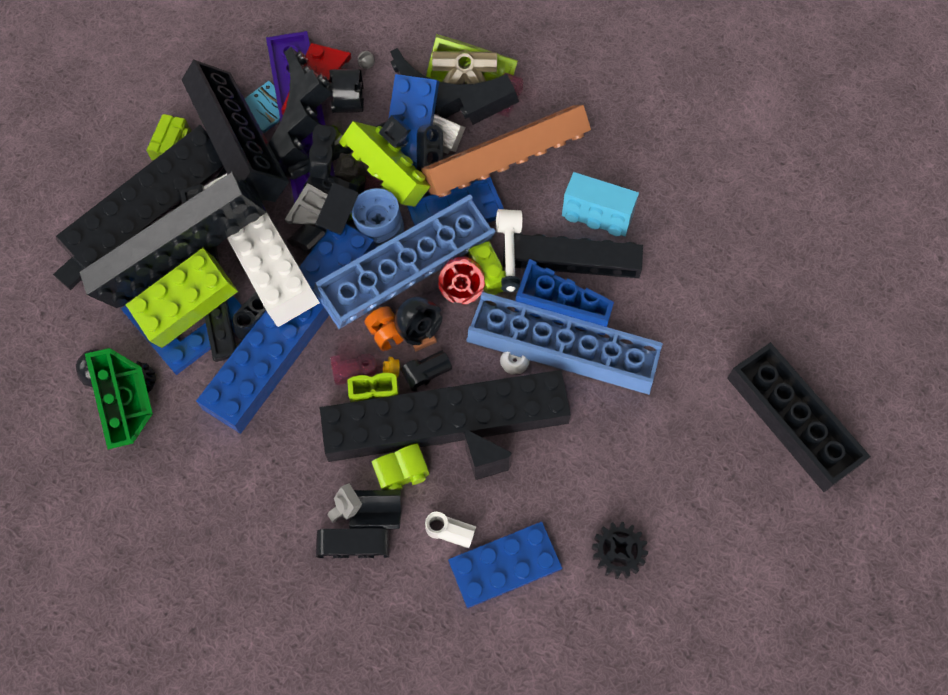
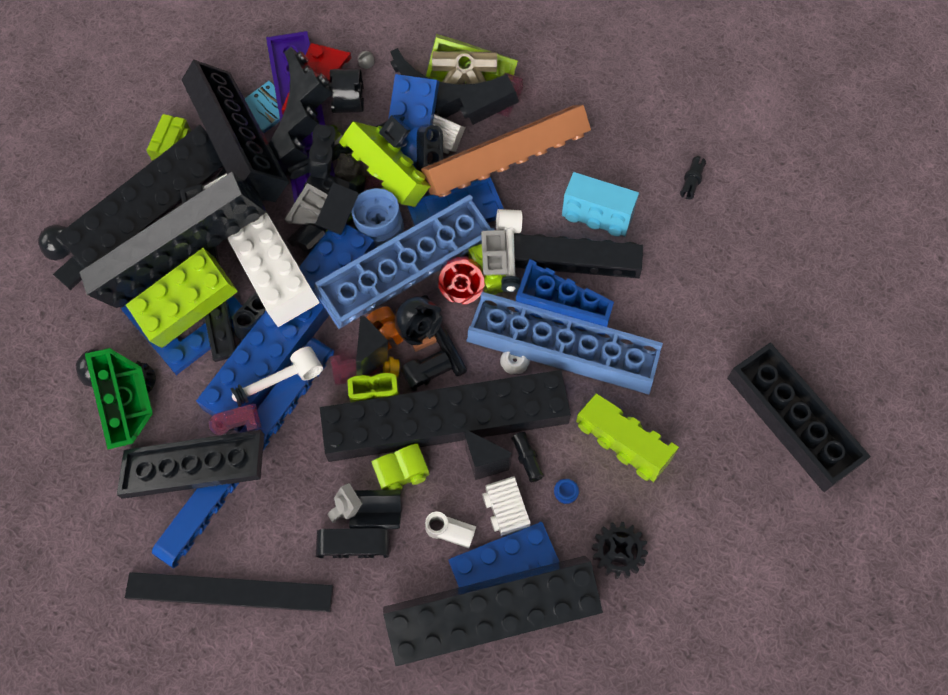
none -> black hair [38,225,69,260]
none -> black plate [117,430,264,499]
none -> black tile [124,572,334,613]
none -> blue beam [152,338,334,568]
none -> clear pink leg [209,404,262,435]
none -> white piece [231,346,323,406]
none -> black slope [356,316,388,376]
none -> black brick [383,556,603,666]
none -> black axle [422,295,467,377]
none -> light grey slope [481,230,507,275]
none -> white brick [482,476,530,537]
none -> black pin [511,432,544,483]
none -> blue plate [554,479,579,504]
none -> lime wedge [576,393,679,483]
none -> black pin [680,156,706,200]

